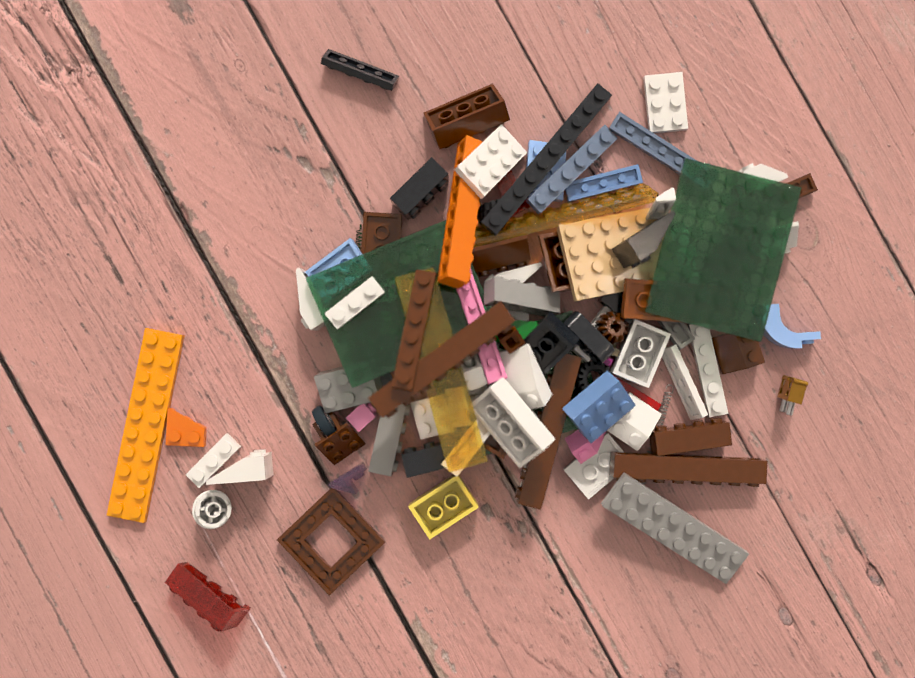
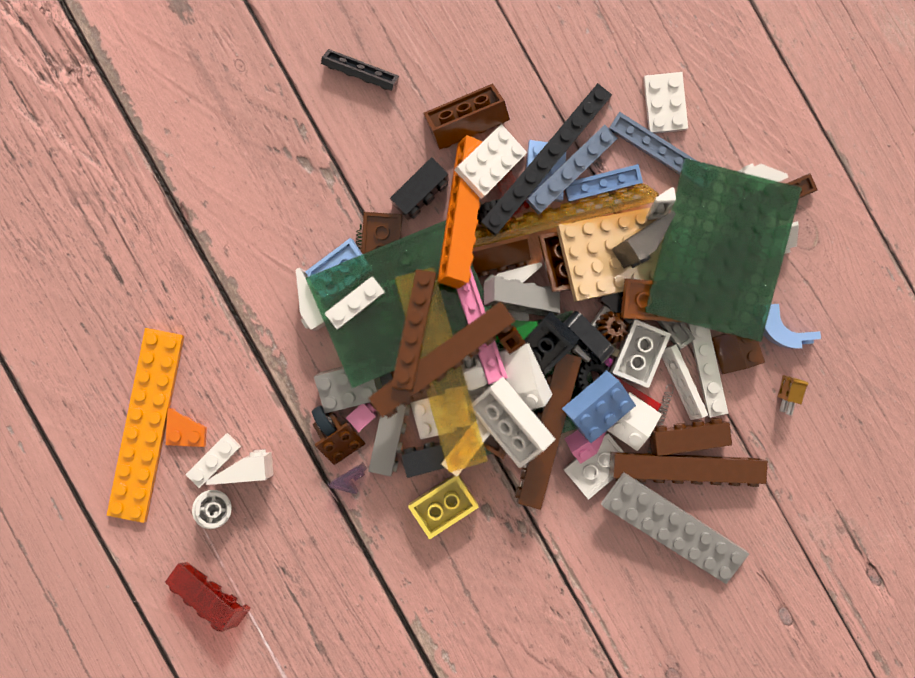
reddish brown plate [277,486,386,596] -> none

